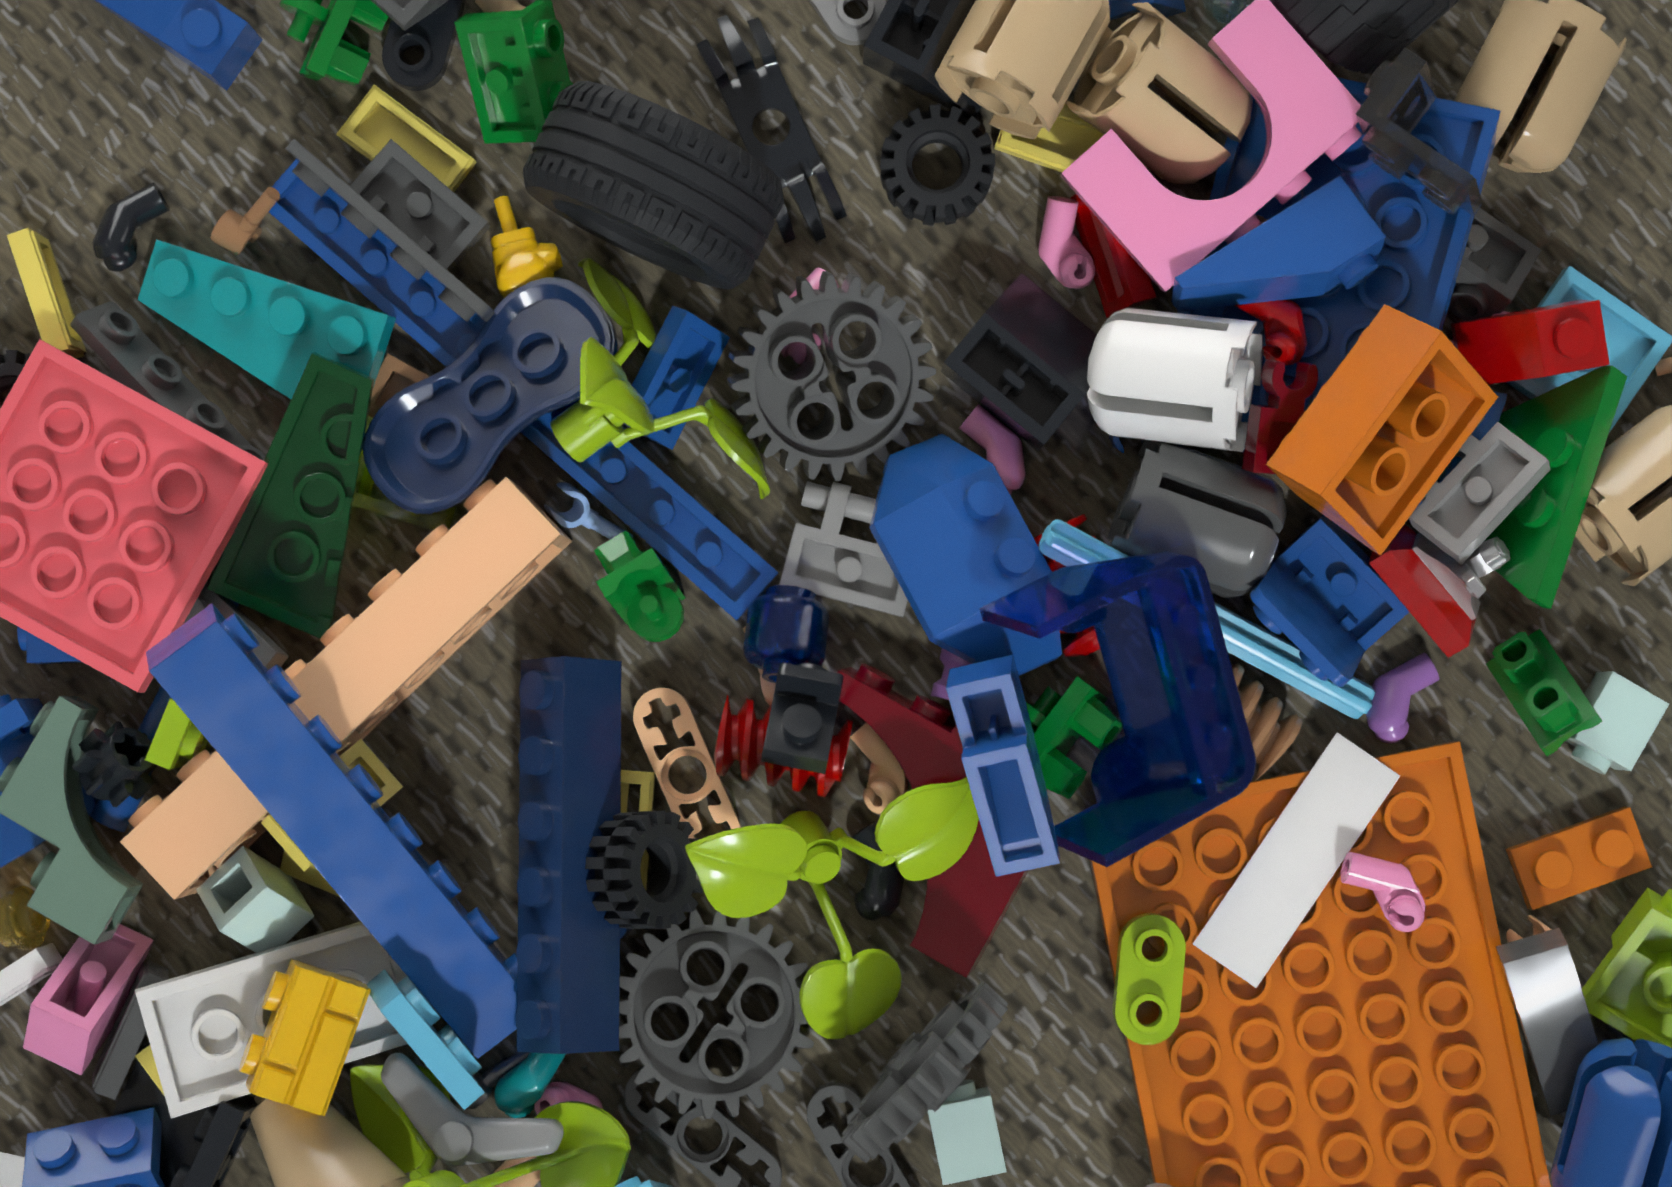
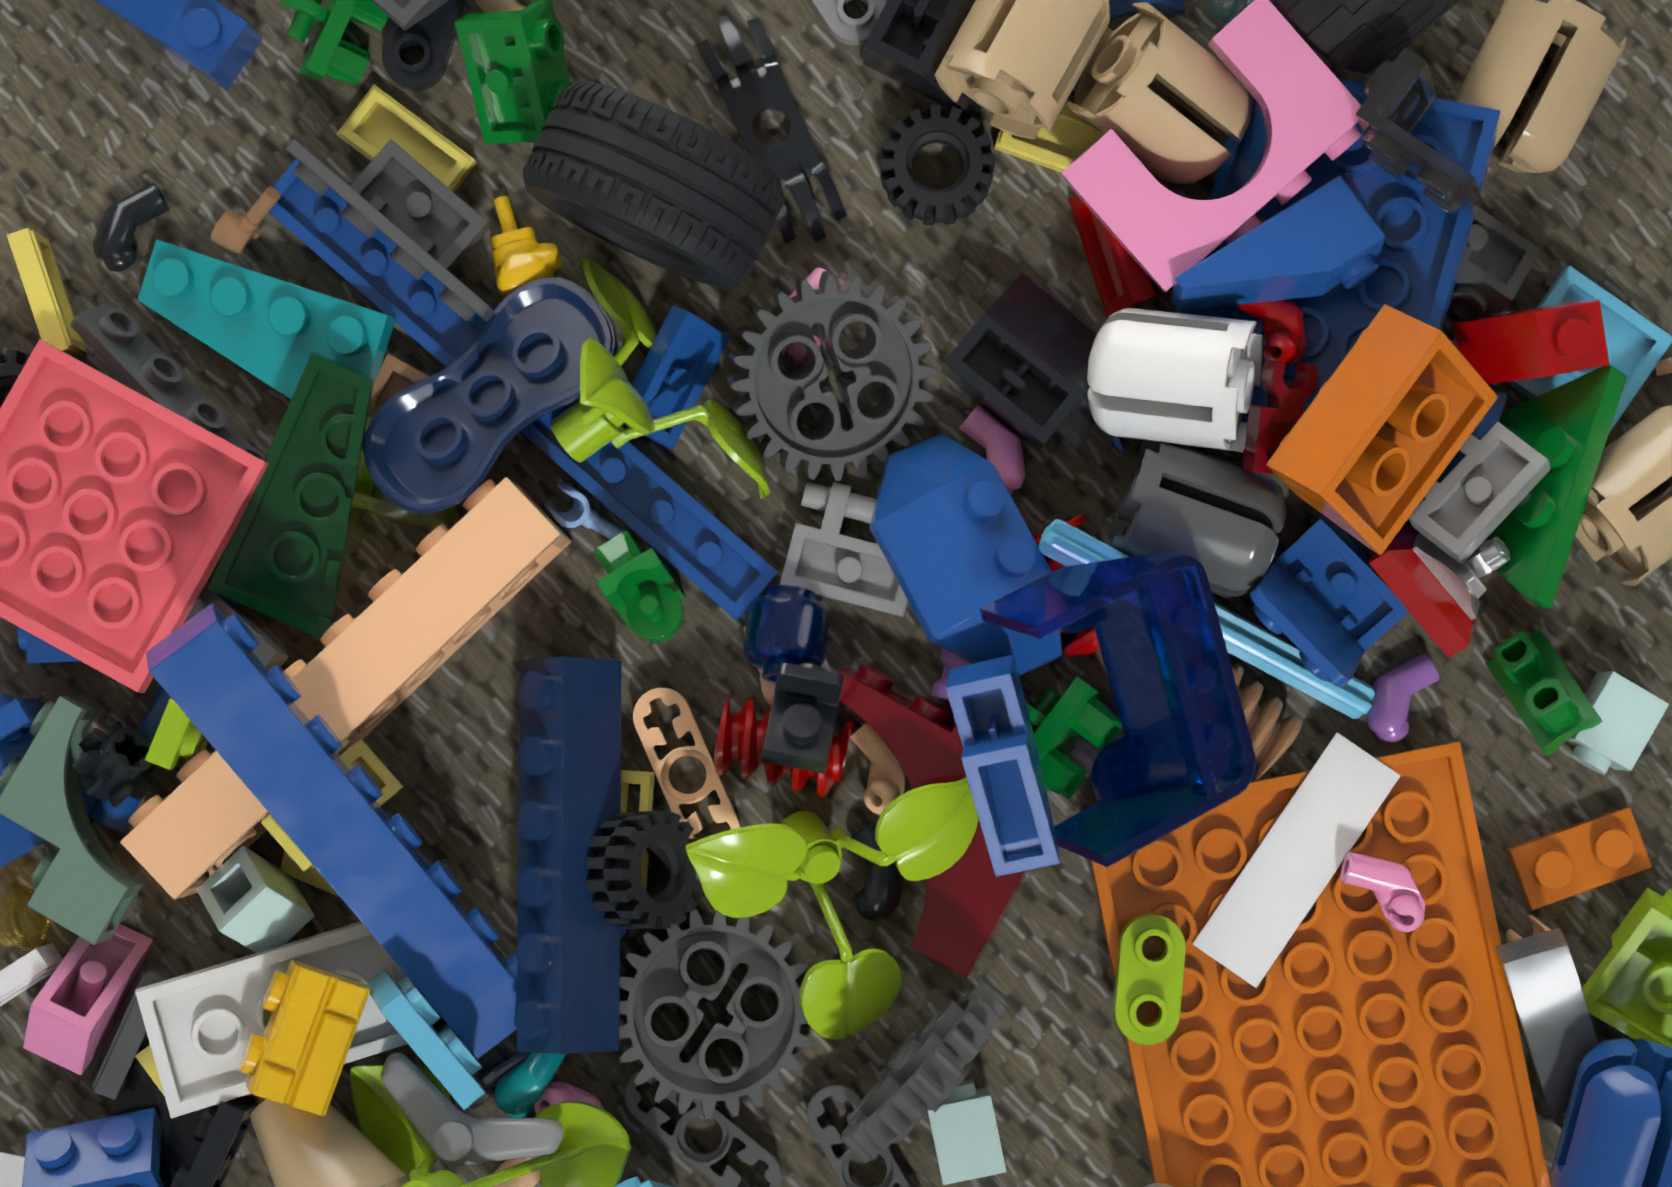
bright pink arm [1038,196,1095,289] -> none

